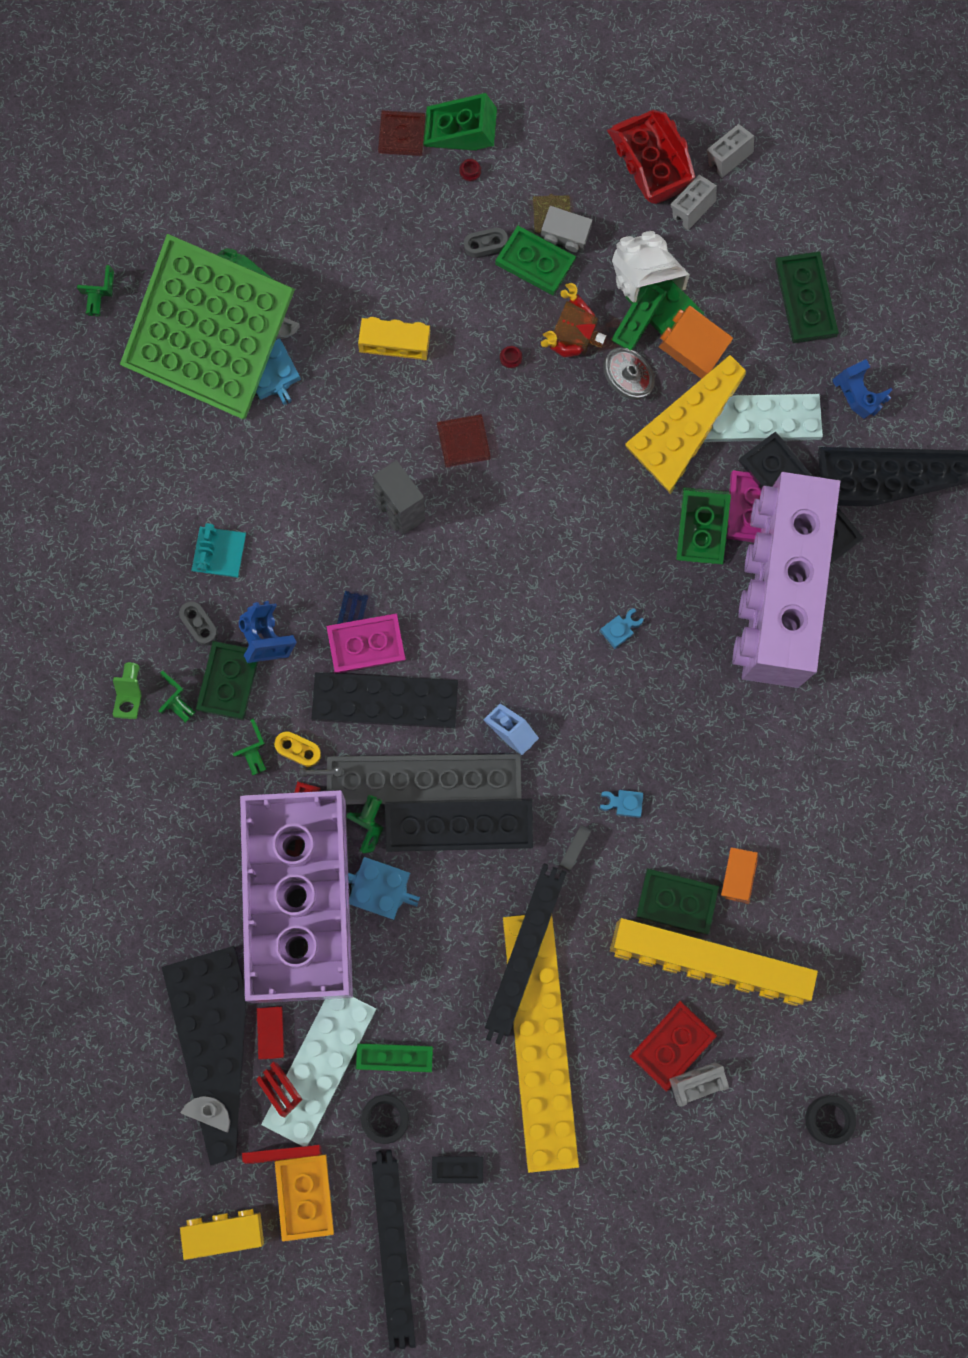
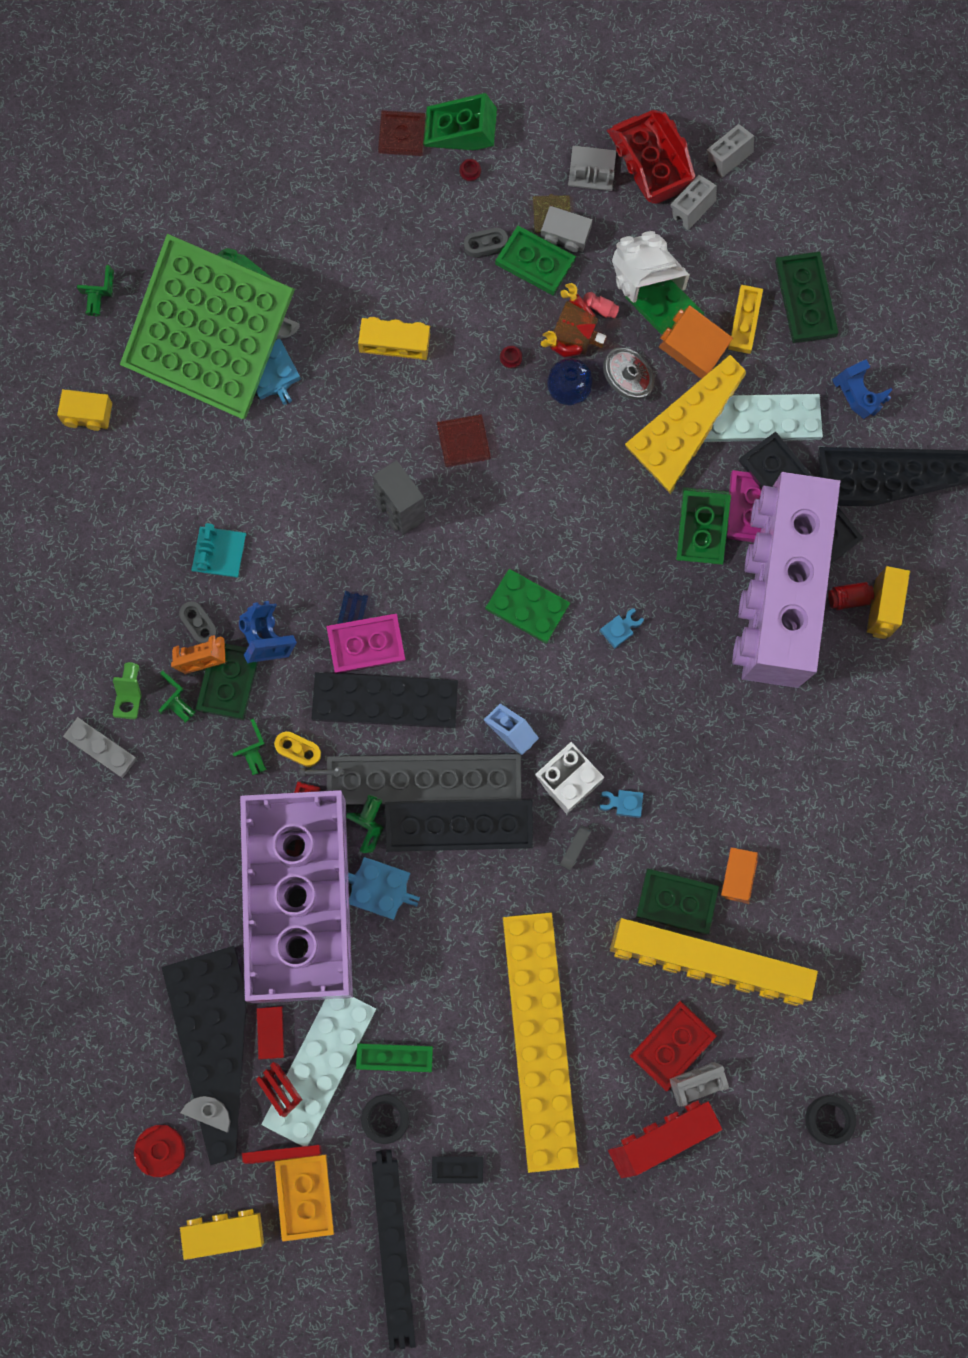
black hinge [485,863,567,1045] -> none
green plate [611,284,667,351] -> none
none -> yellow brick [57,389,112,431]
none -> light grey plate [63,717,137,778]
none -> red tile [134,1125,186,1177]
none -> orange hinge [171,635,225,674]
none -> green plate [485,569,570,644]
none -> white slope [535,742,604,814]
none -> clear blue cylinder [547,358,593,406]
none -> light grey hinge [568,146,616,191]
none -> coral arm [583,292,619,319]
none -> red wedge [608,1100,723,1178]
none -> yellow plate [728,285,763,354]
none -> red head [828,582,874,610]
none -> yellow brick [867,566,910,639]

